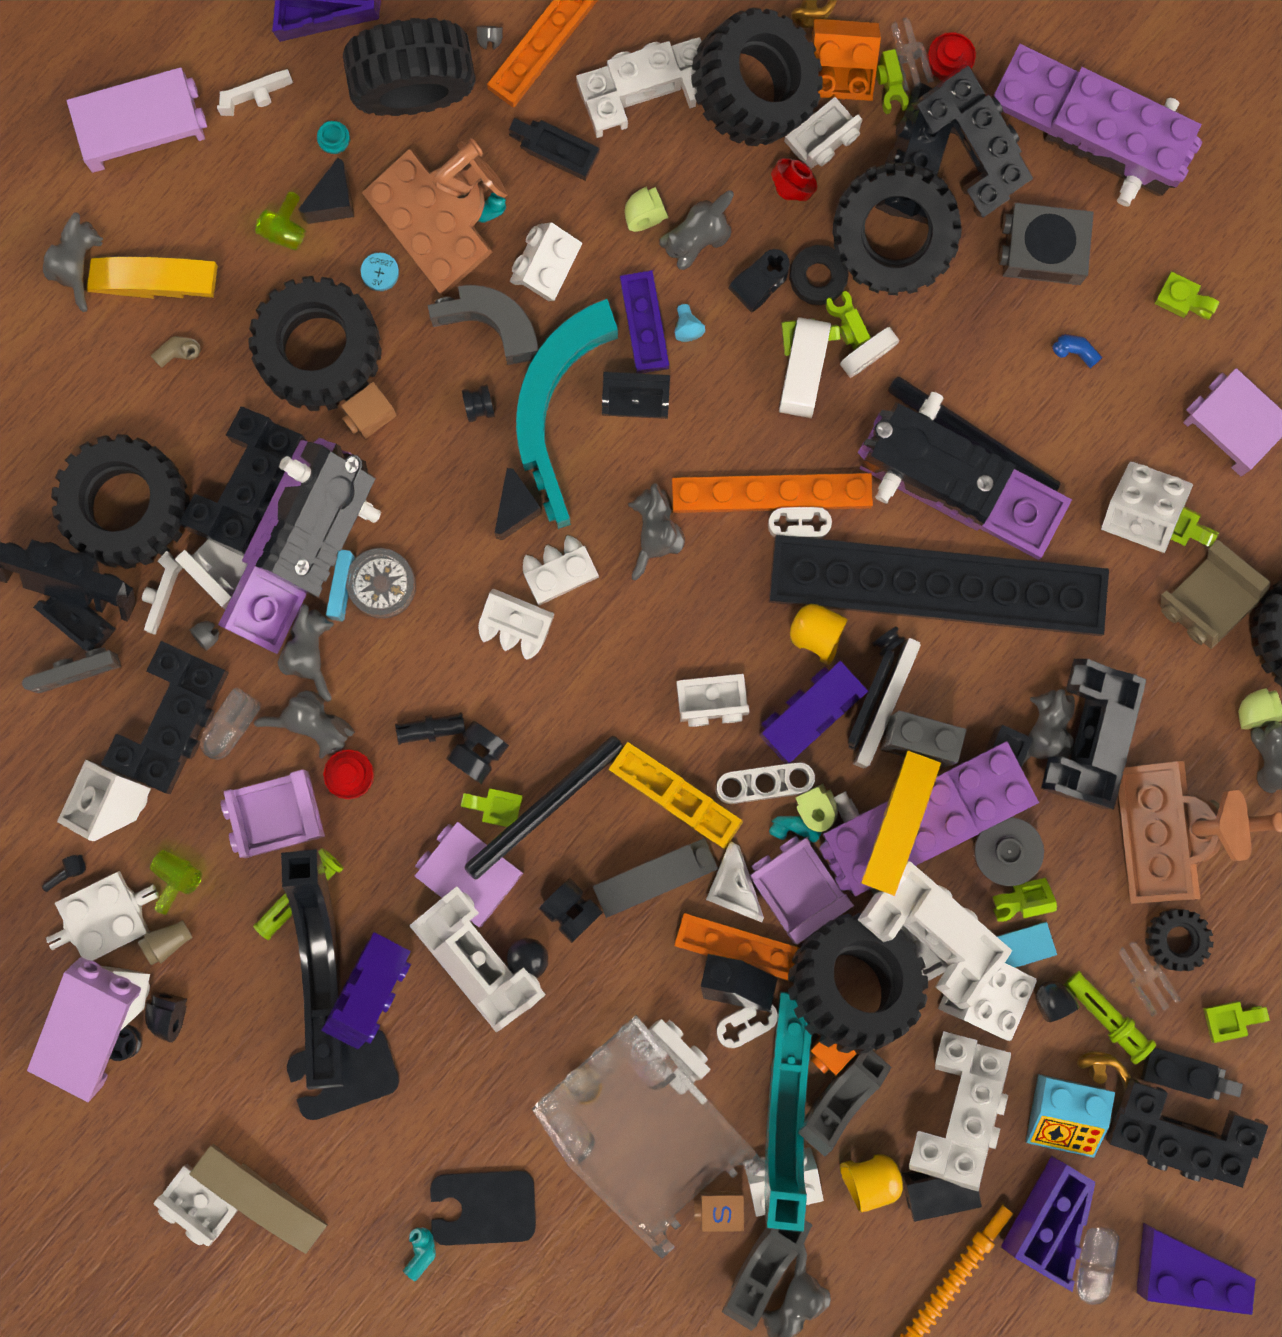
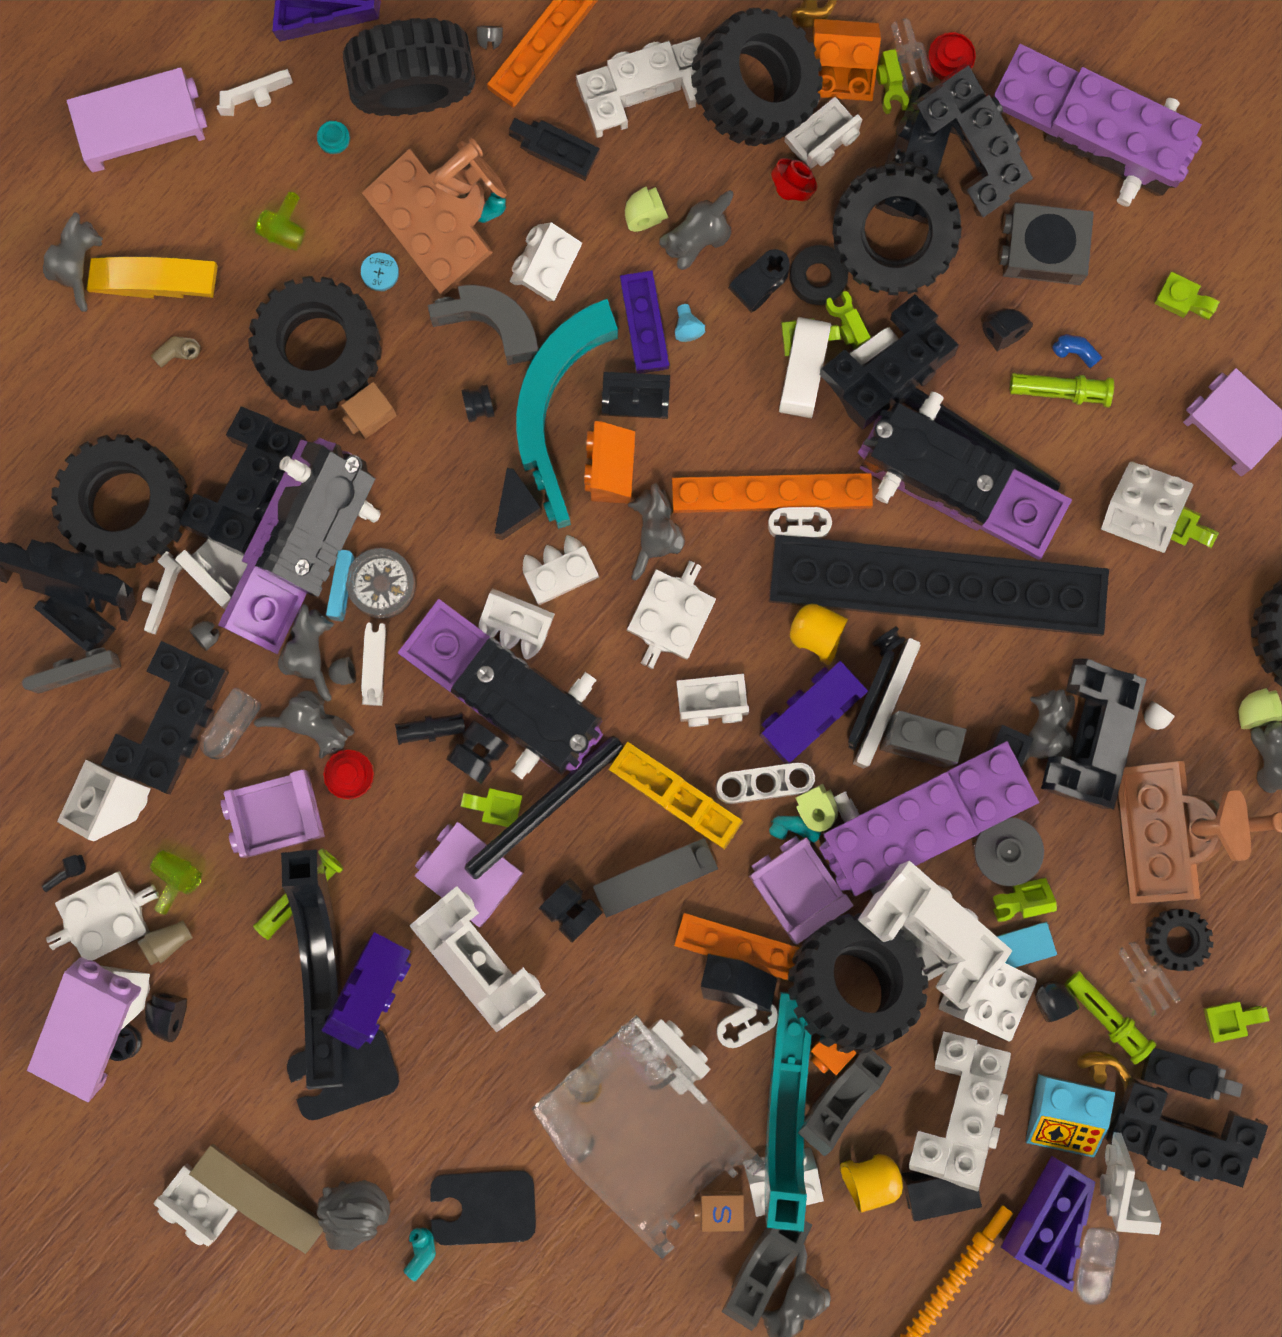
black slope [298,158,354,224] -> none
black piece [507,938,549,979] -> none
white tile [706,842,764,922] -> none
yellow slope [860,751,941,896] -> none
dark purple wedge [1136,1223,1256,1315] -> none
dark tan panel [1160,540,1270,649] -> none
none -> dark grey hair [317,1180,391,1250]
none -> dark grey hinge [328,657,356,685]
none -> white piece [361,623,386,706]
none -> black piece [398,599,603,780]
none -> orange slope [584,421,635,504]
none -> white plate [626,561,716,669]
none -> black bracket [819,294,959,430]
none -> black piece [982,308,1033,352]
none -> lime pin [1010,373,1114,408]
none -> white bracket [1100,1132,1161,1235]
none -> white hinge [1144,701,1175,730]

